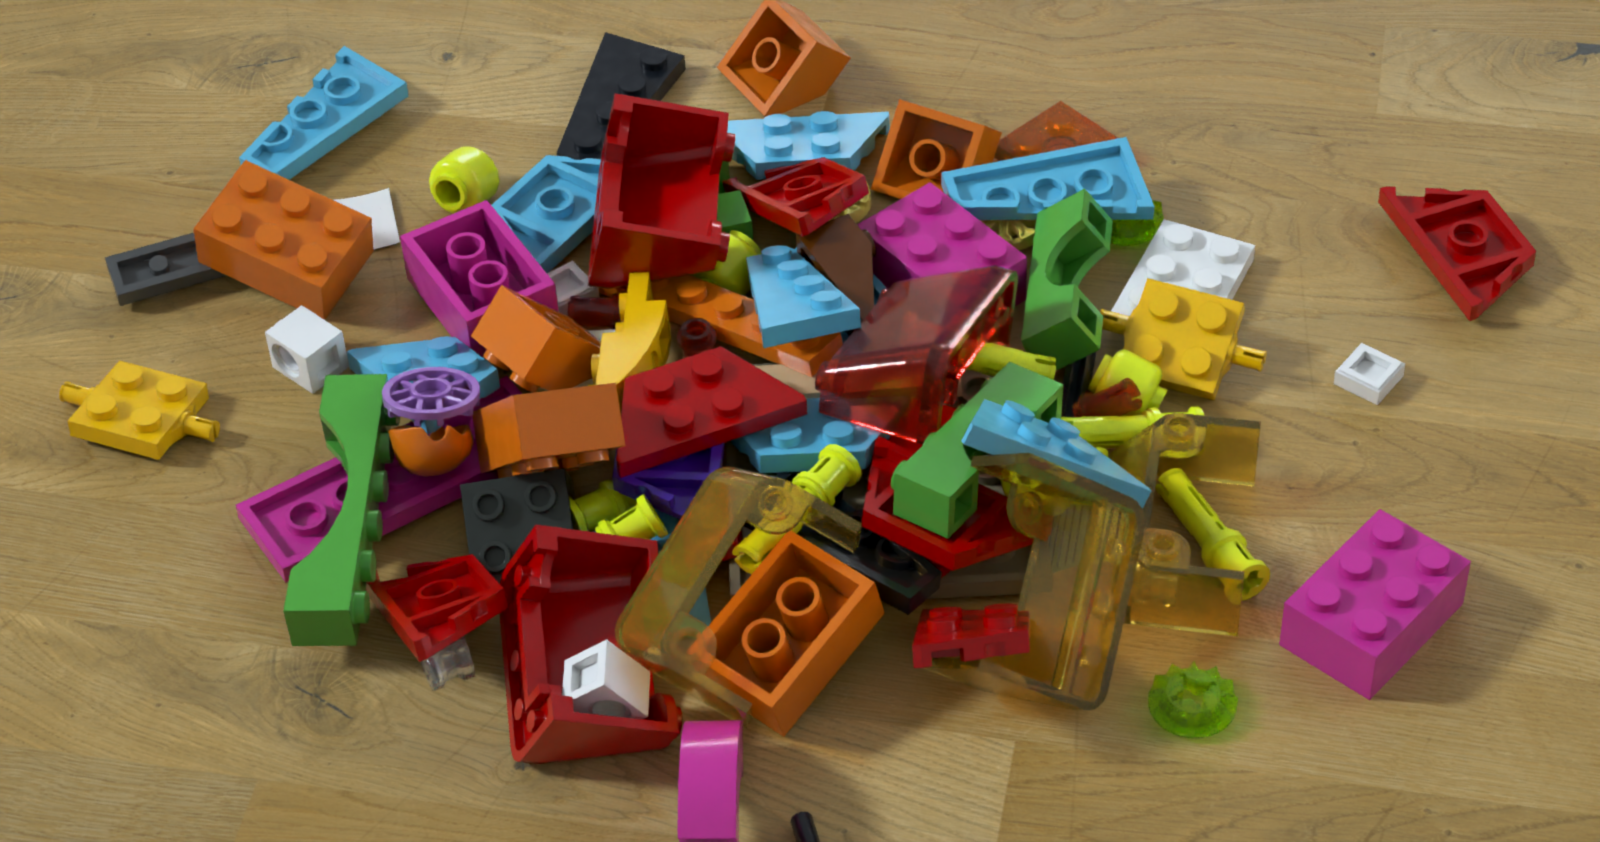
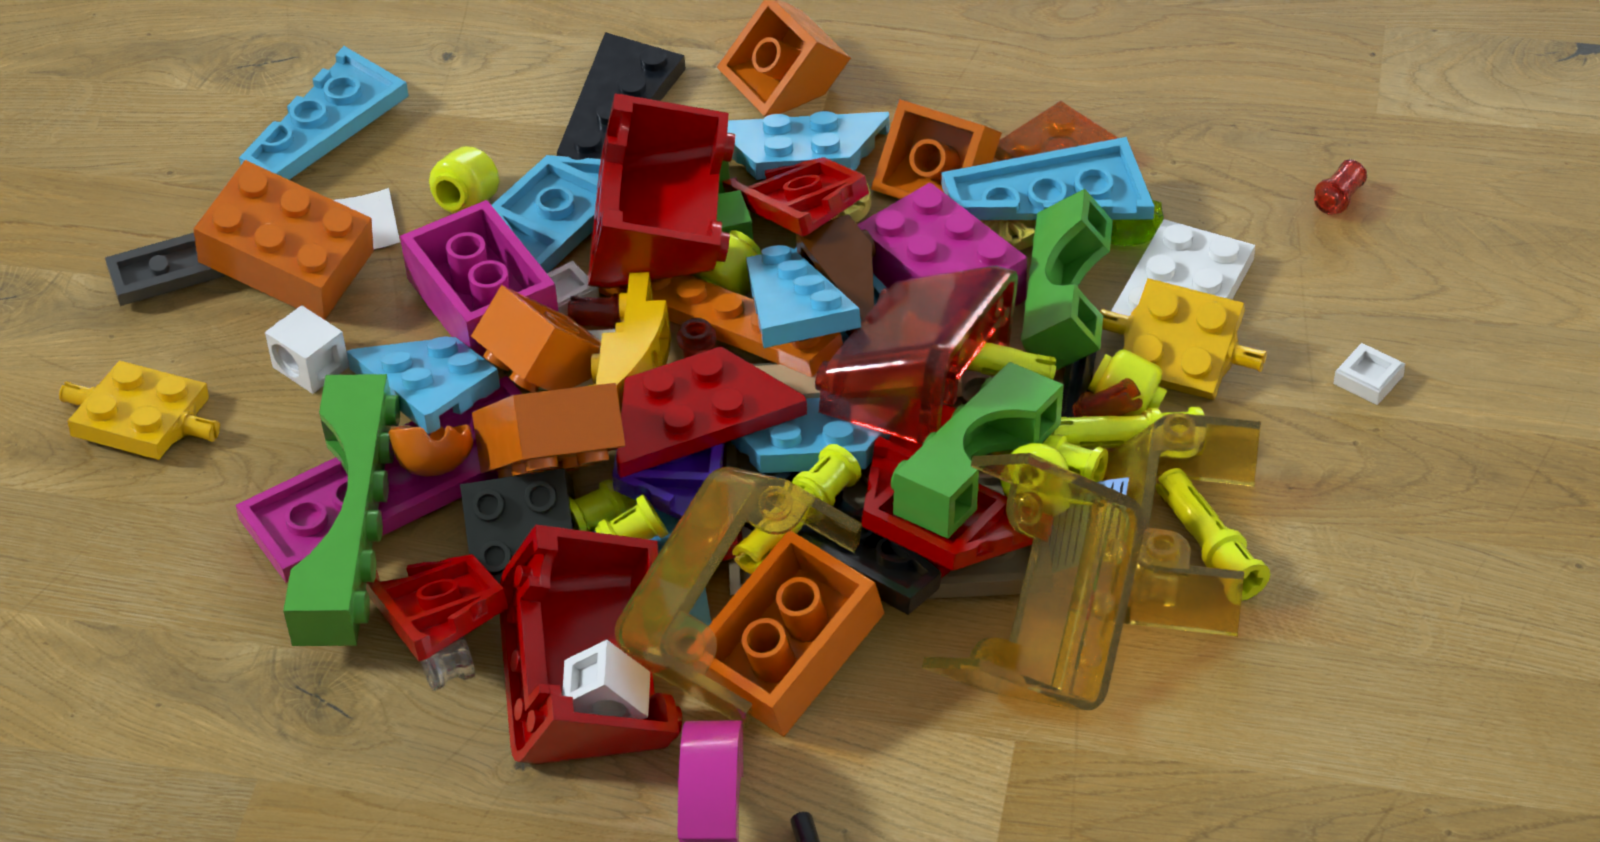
medium lavender wheel [382,367,480,427] -> none
red wing [912,603,1031,668] -> none
medium azure wing [961,399,1151,510] -> none
clear neon green gear [1148,660,1238,738] -> none
dark pink brick [1279,509,1471,700] -> none
red wing [1378,186,1536,321] -> none
none -> clear red pin [1314,159,1368,215]

